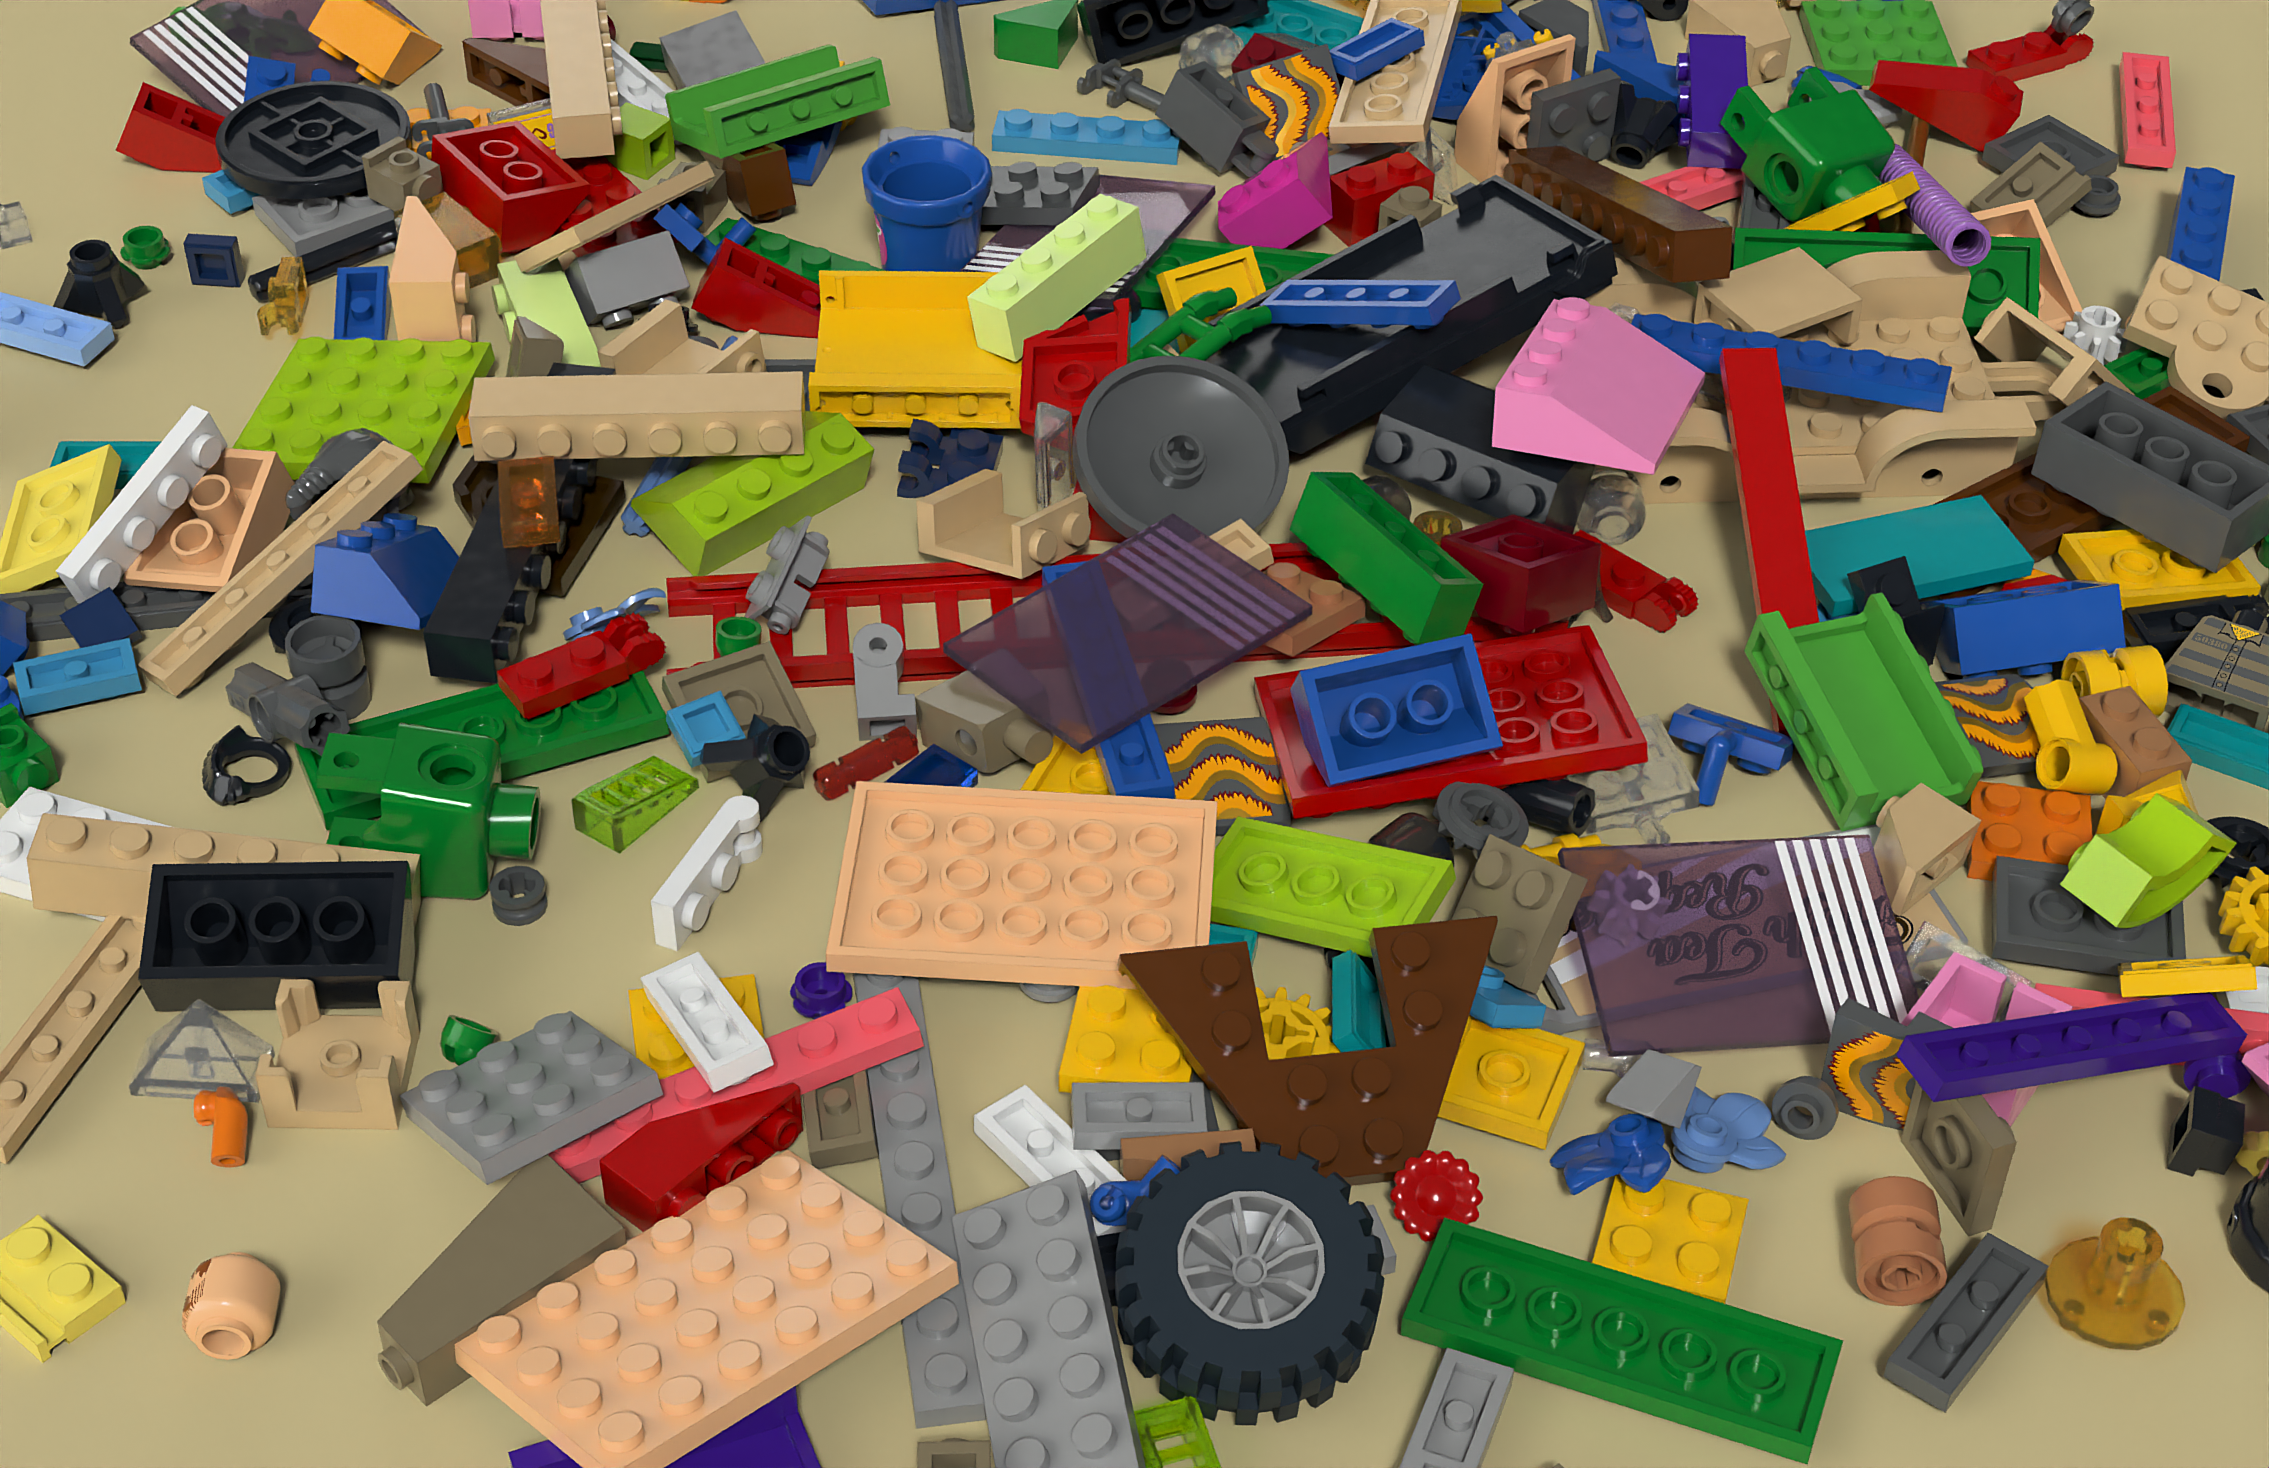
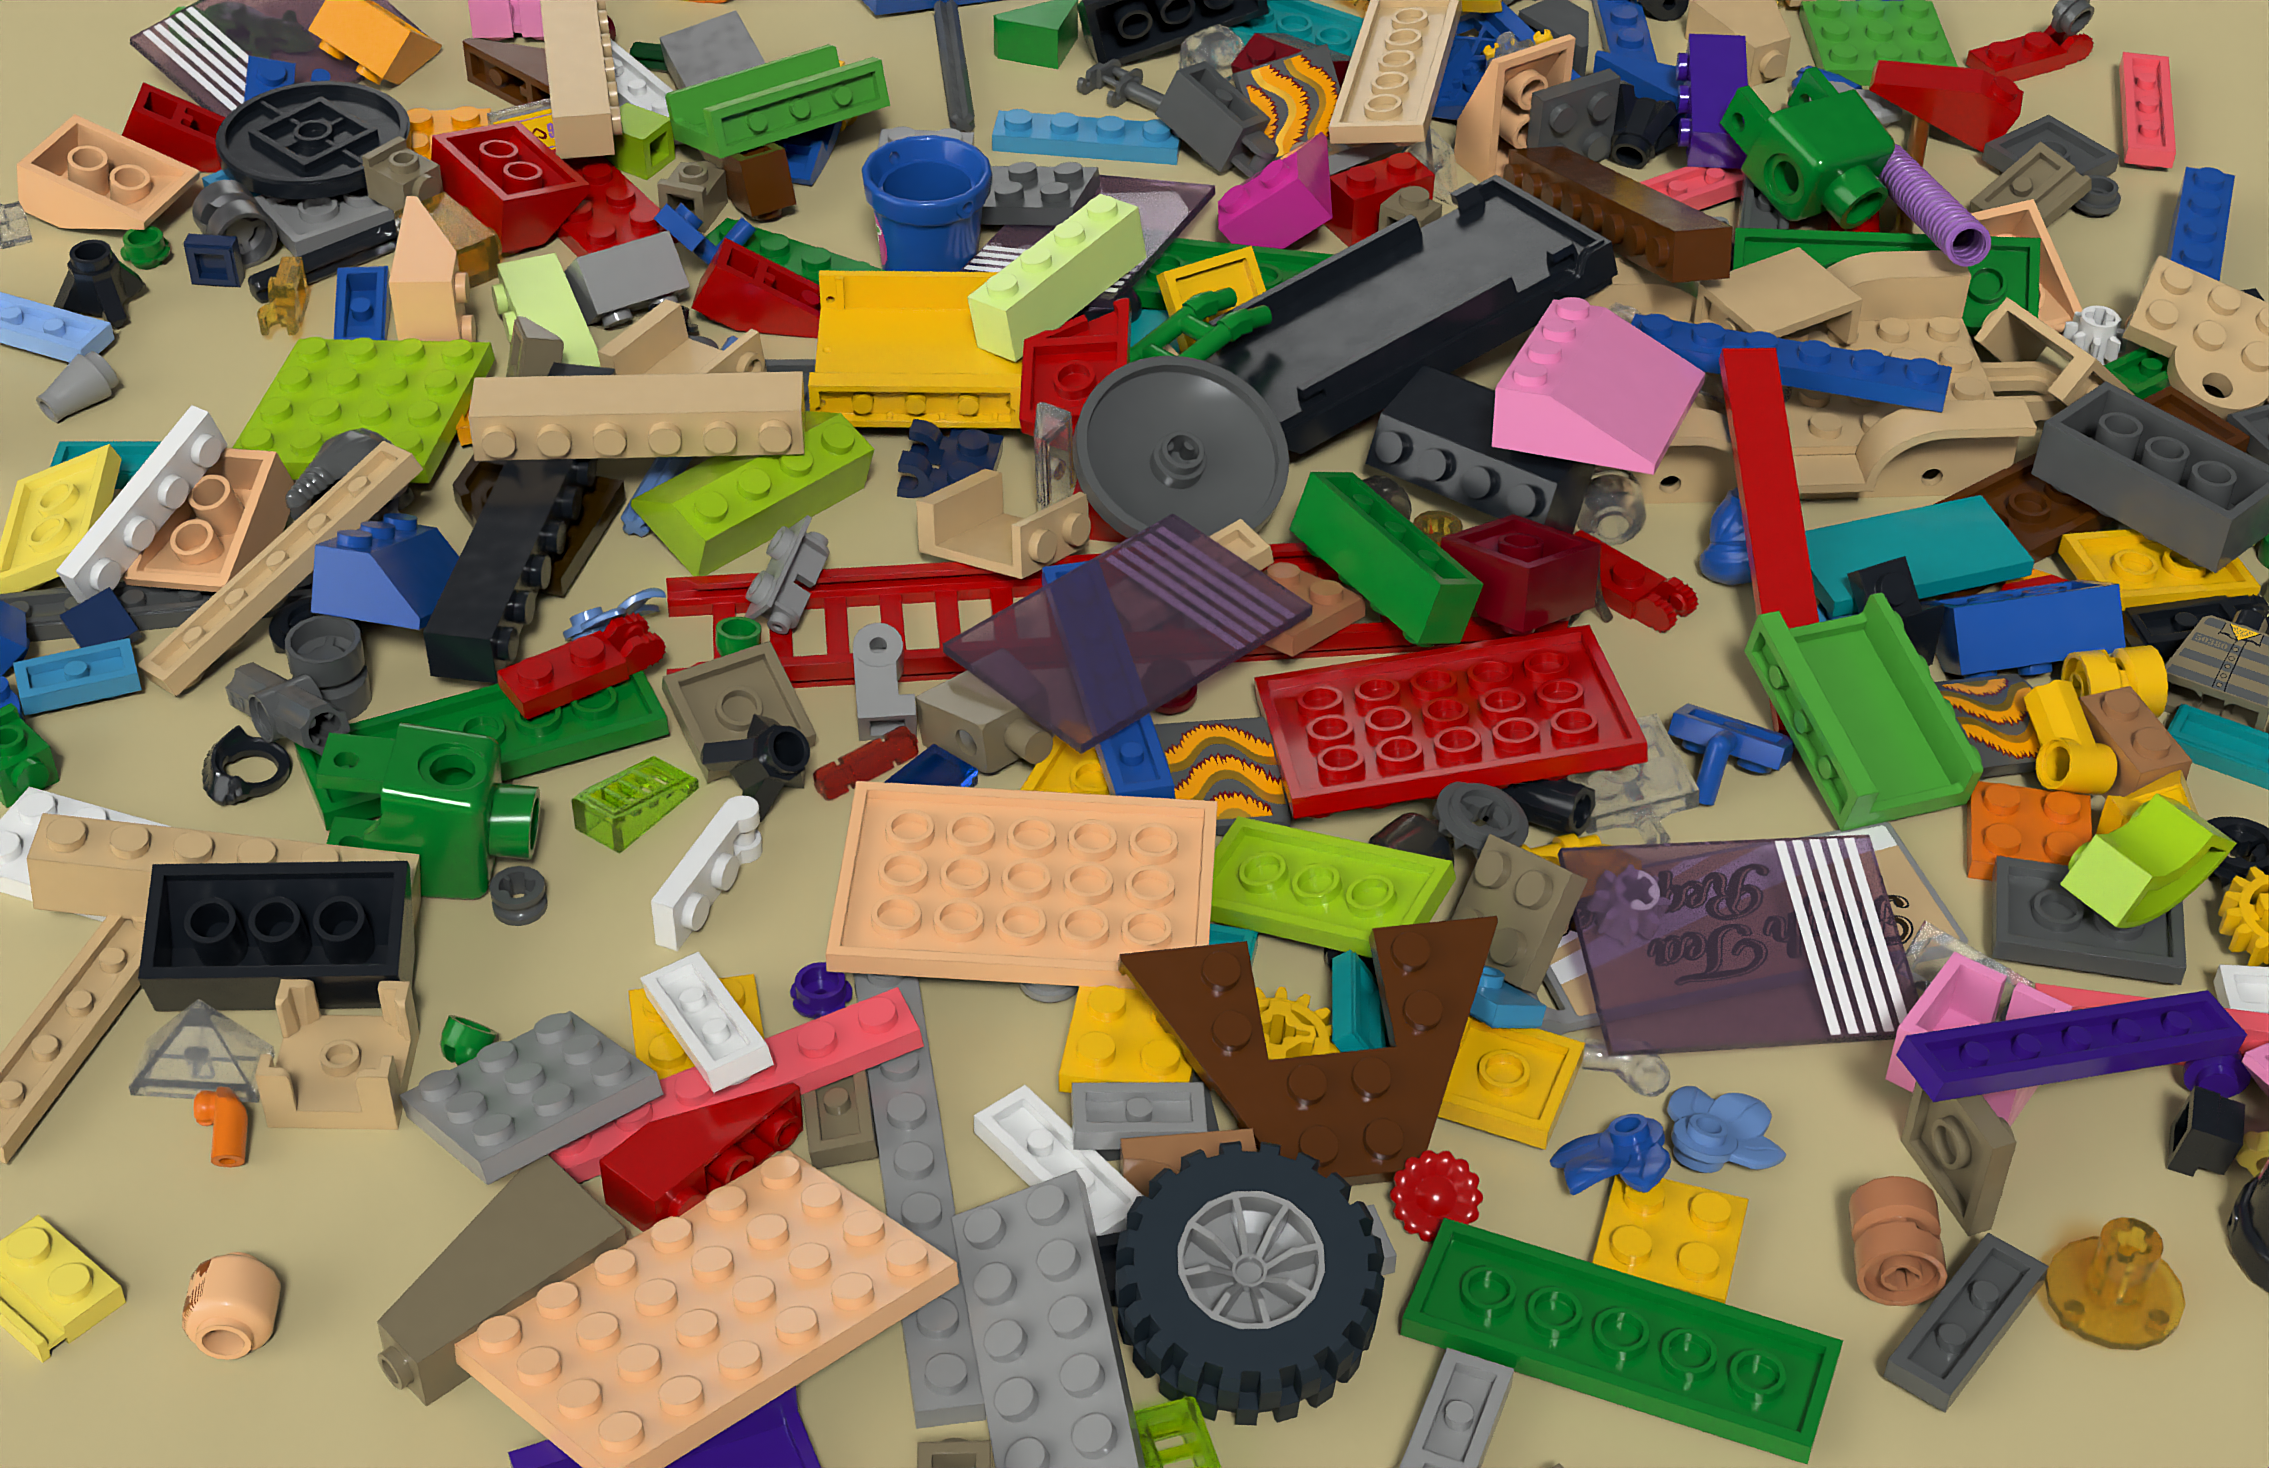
dark grey piece [412,83,474,159] -> none
clear orange plate [497,456,561,548] -> none
tan tile [514,161,715,273] -> none
dark azure tile [666,691,746,768] -> none
blue arm [1089,1155,1180,1226] -> none
blue plate [1260,280,1461,329] -> none
blue slope [1290,633,1503,788] -> none
blue tile [1329,18,1425,81] -> none
light grey slope [1606,1049,1702,1129] -> none
dark grey plate [1772,1076,1839,1140] -> none
yellow plate [1783,171,1920,232] -> none
slope [1821,998,1953,1131] -> none
tan slope [1872,783,1981,916] -> none
yellow tile [2118,955,2257,998] -> none
none -> light nougat slope [17,114,200,230]
none -> light grey cone [36,351,118,423]
none -> flat silver wheel [192,180,278,269]
none -> blue hair [1699,487,1752,585]

